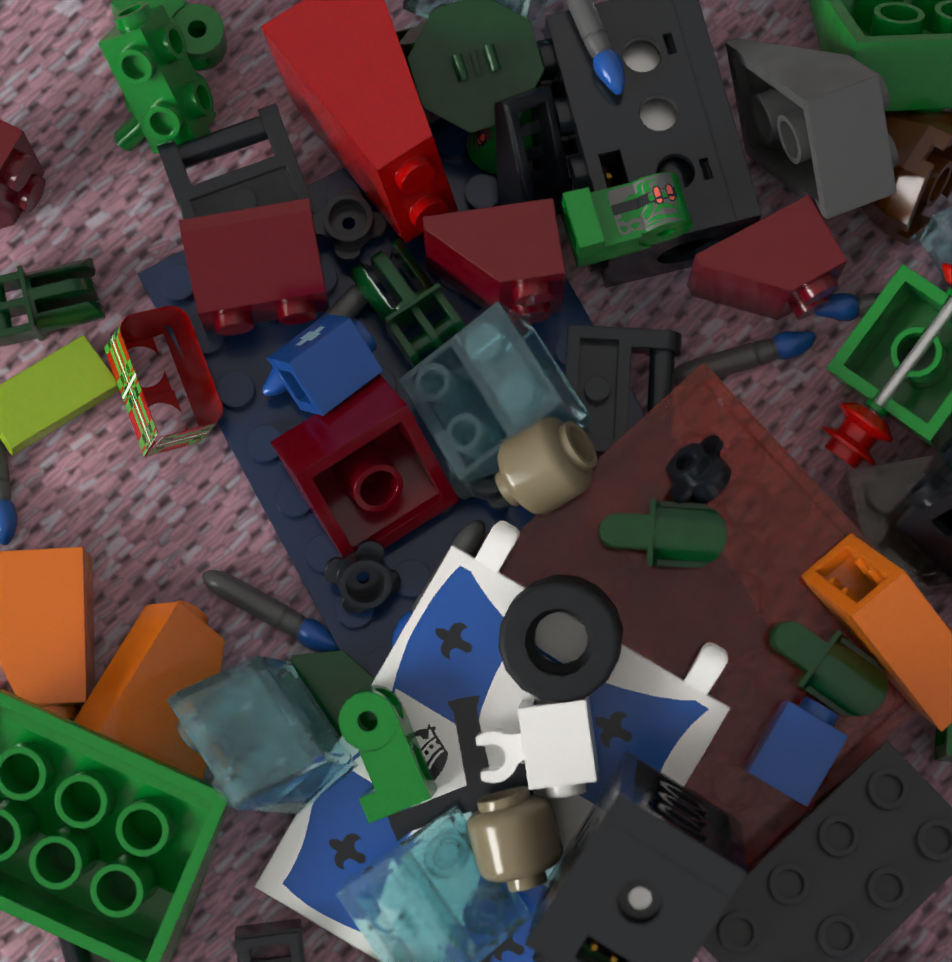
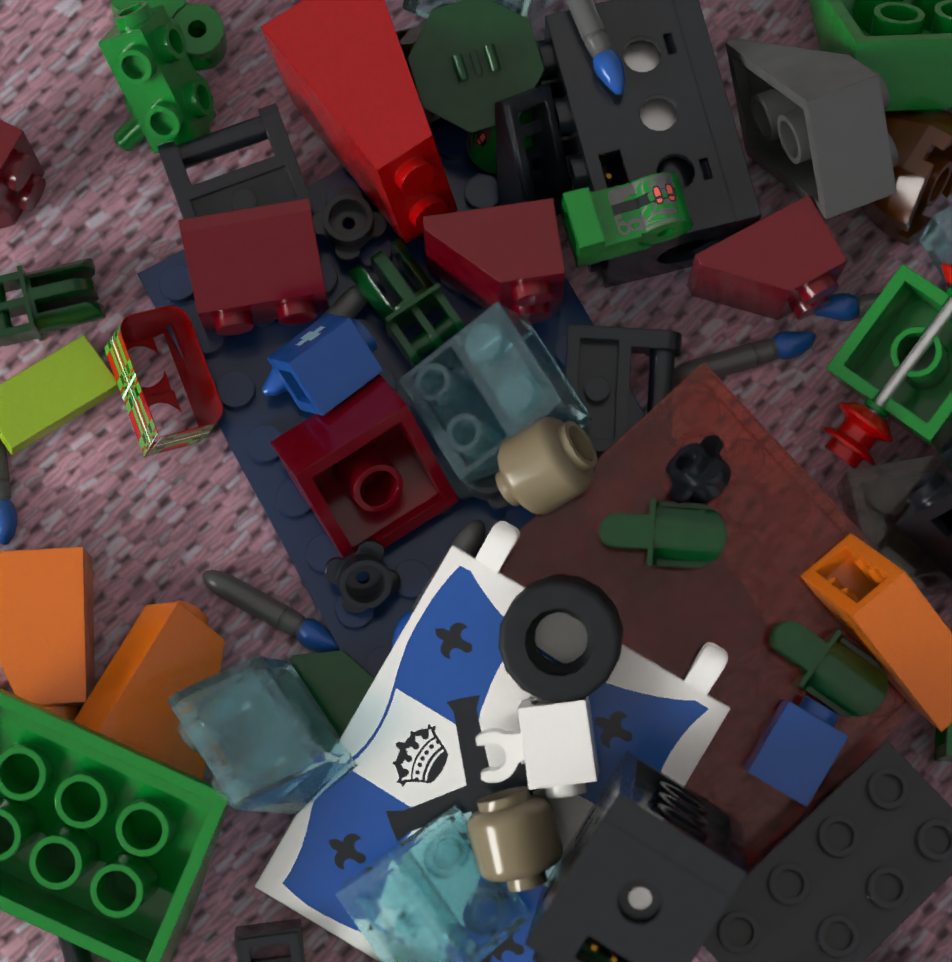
green leg [338,685,437,824] -> none

